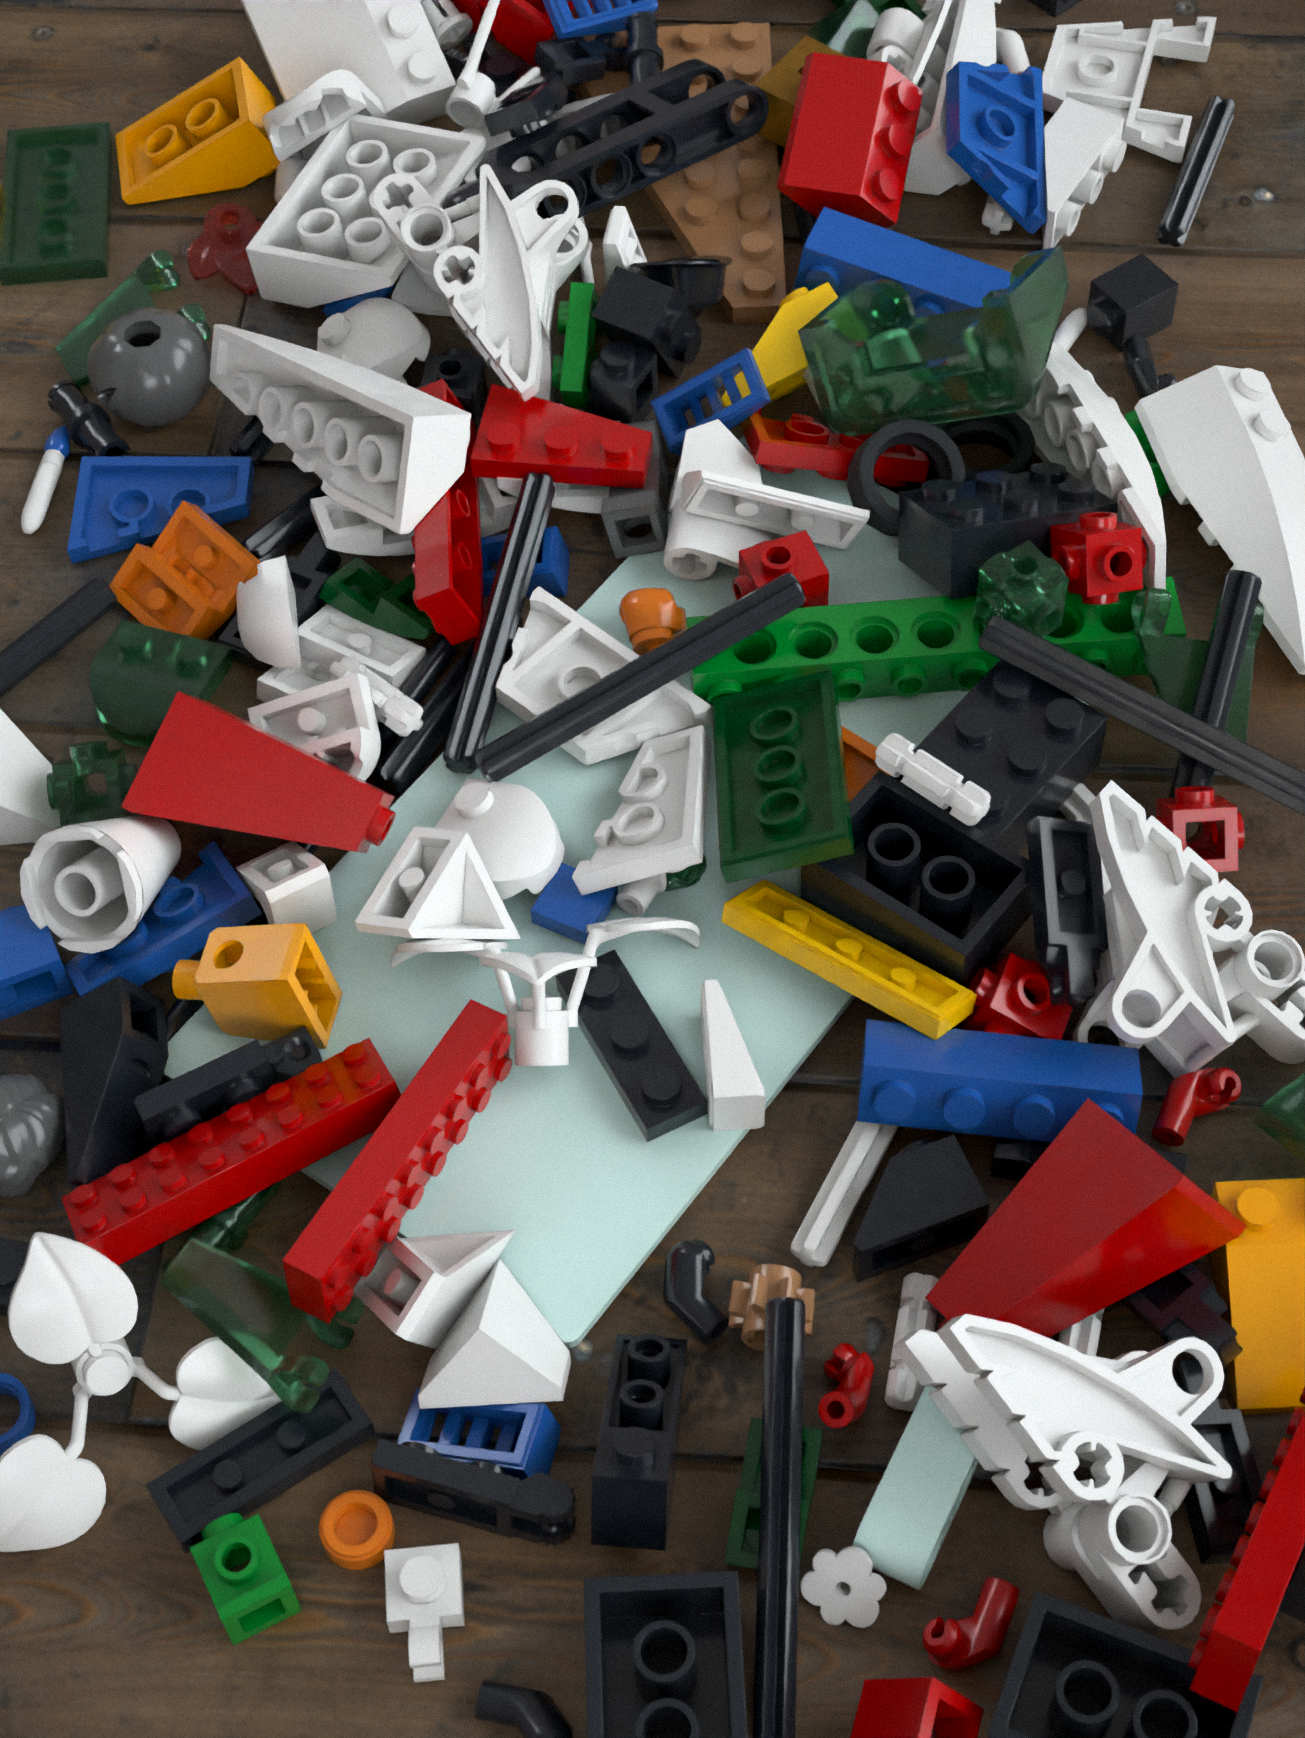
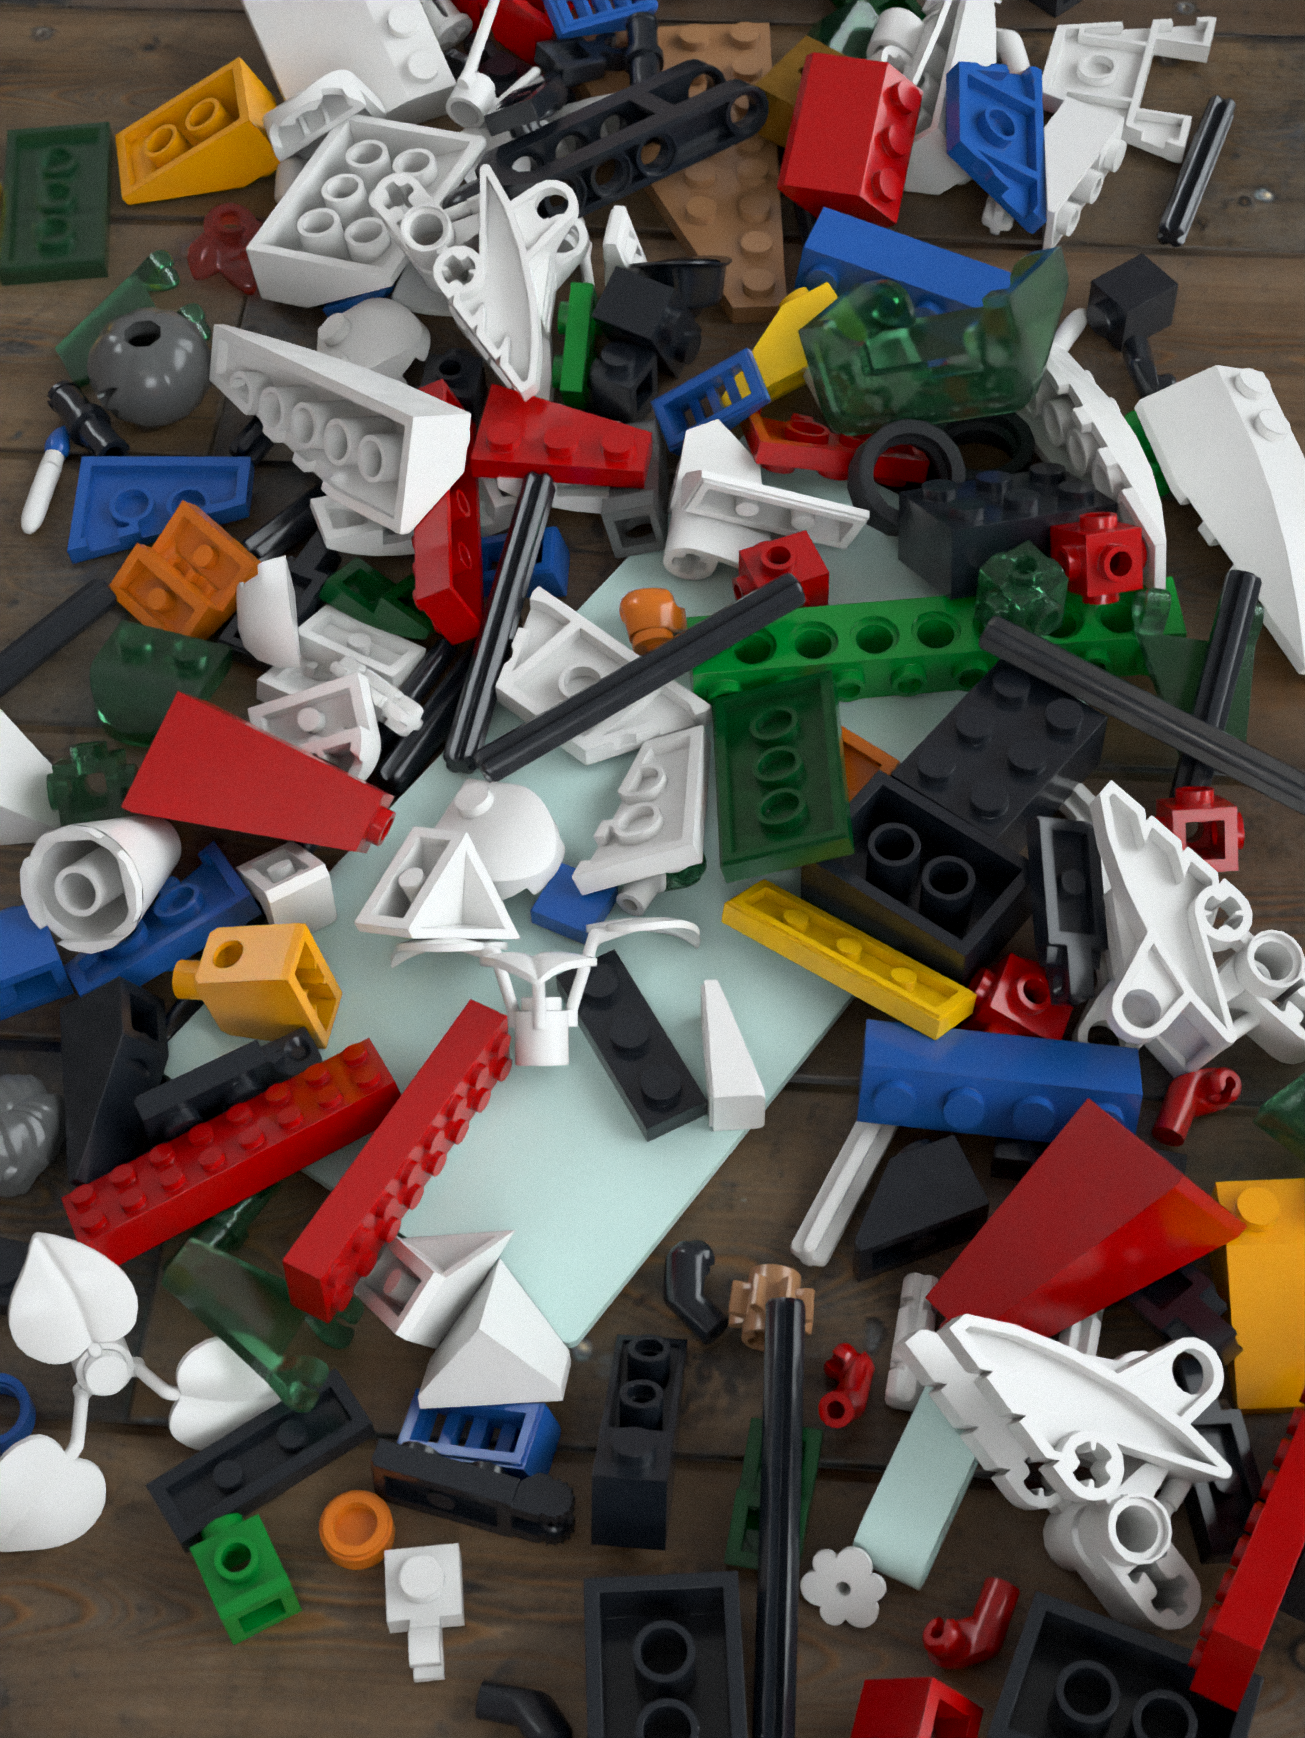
white axle [875,733,991,826] -> none

